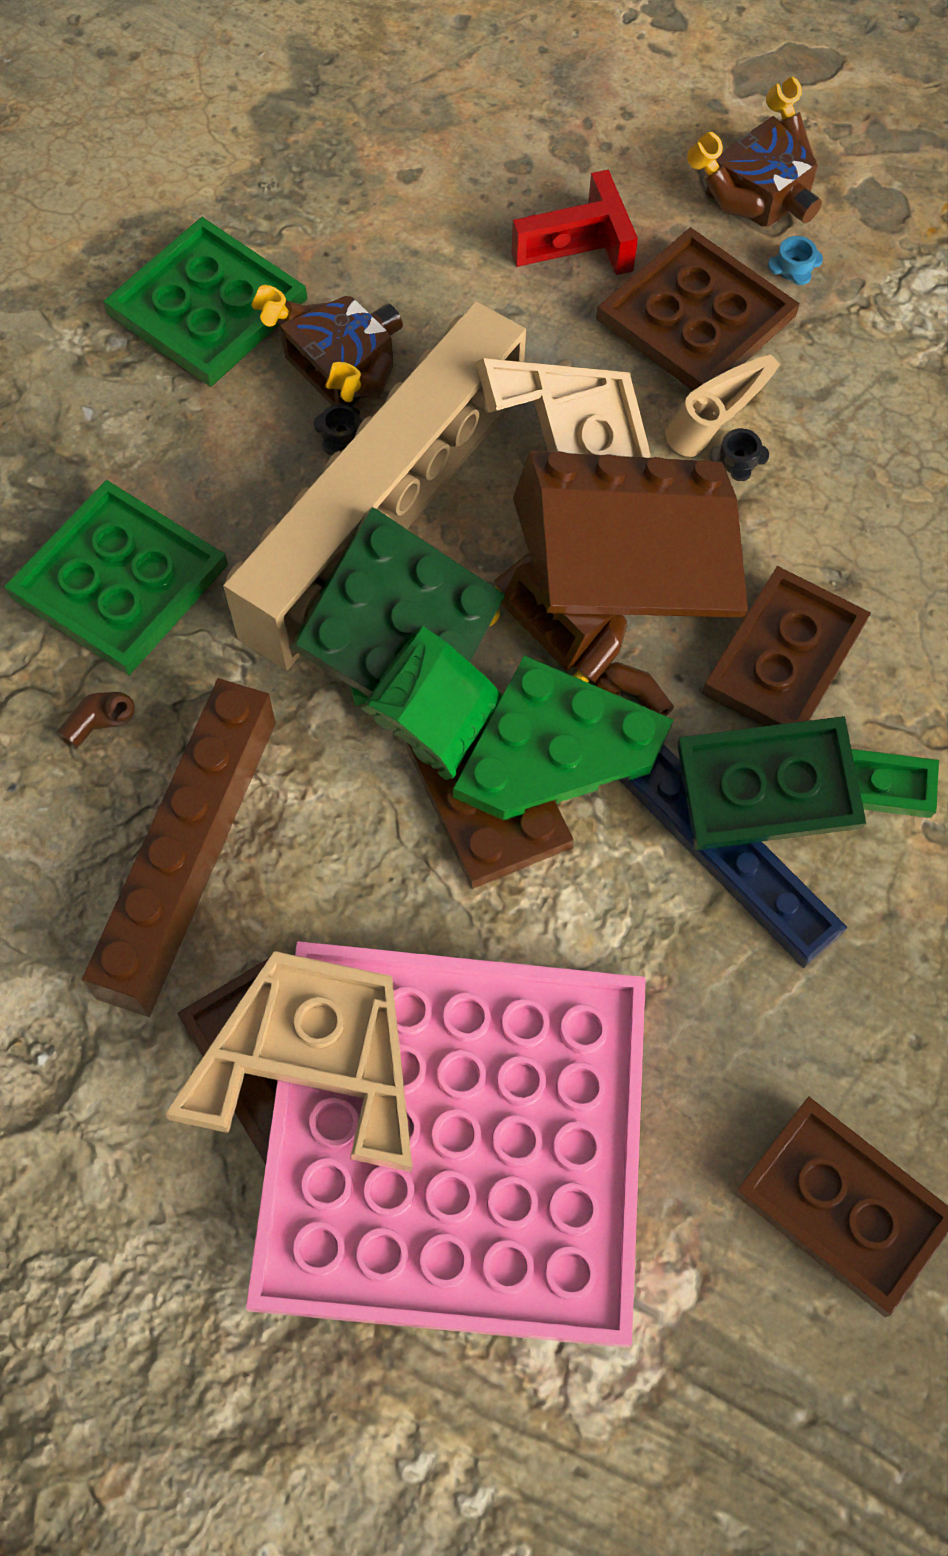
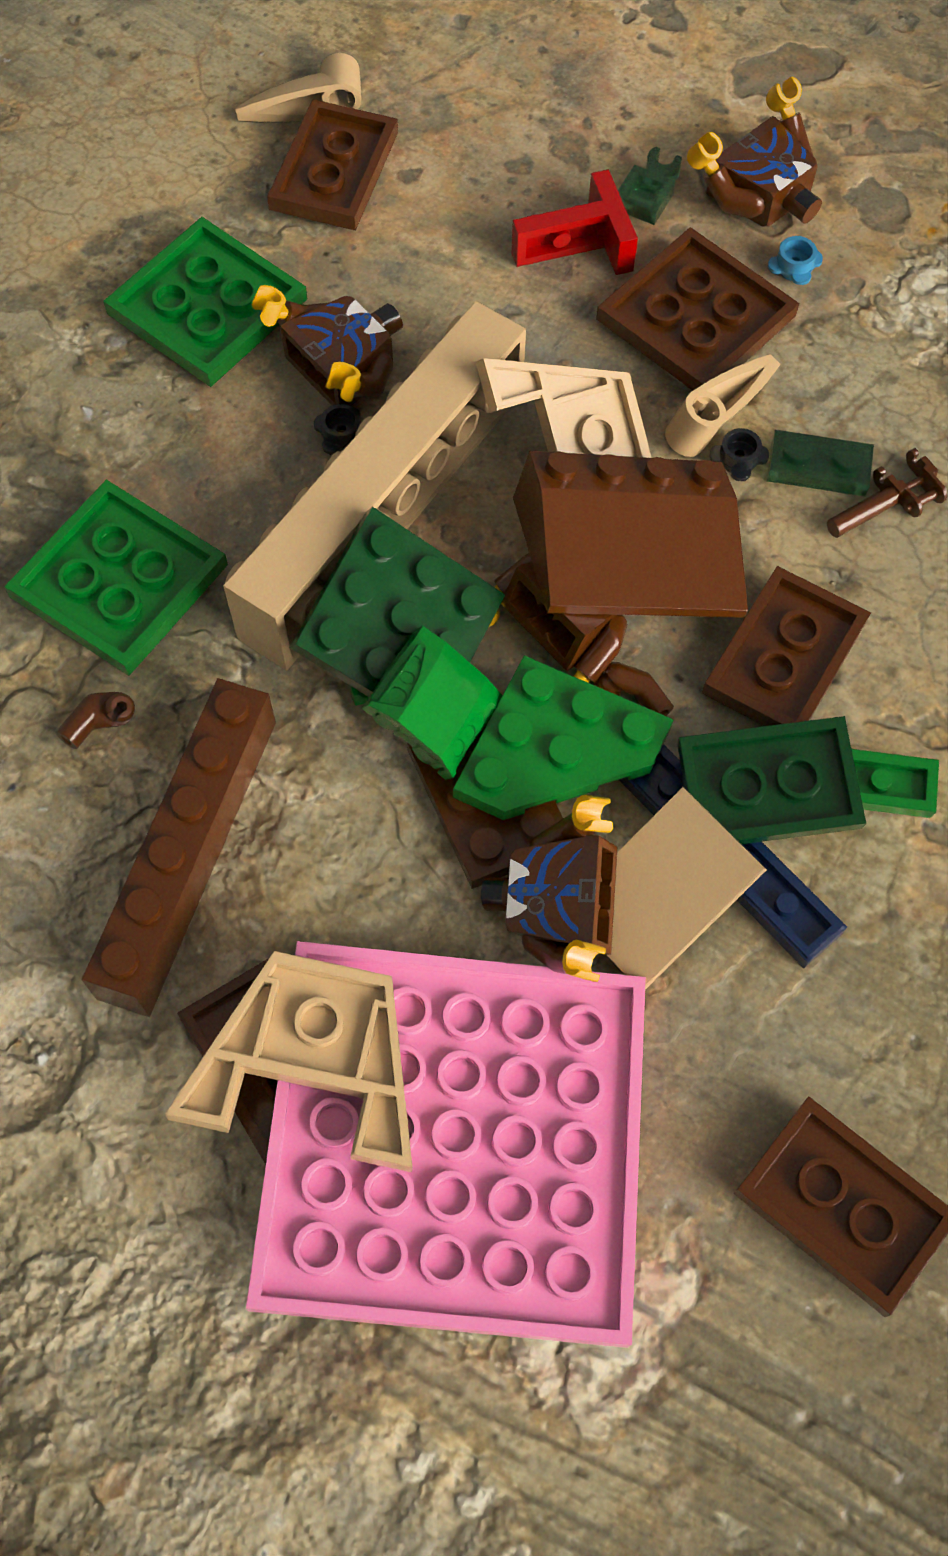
none -> tan piece [235,53,361,122]
none -> reddish brown plate [267,99,398,231]
none -> torso [481,795,618,982]
none -> tan tile [607,787,767,990]
none -> clear green plate [618,147,682,225]
none -> clear green plate [767,430,874,497]
none -> reddish brown piece [827,448,947,538]

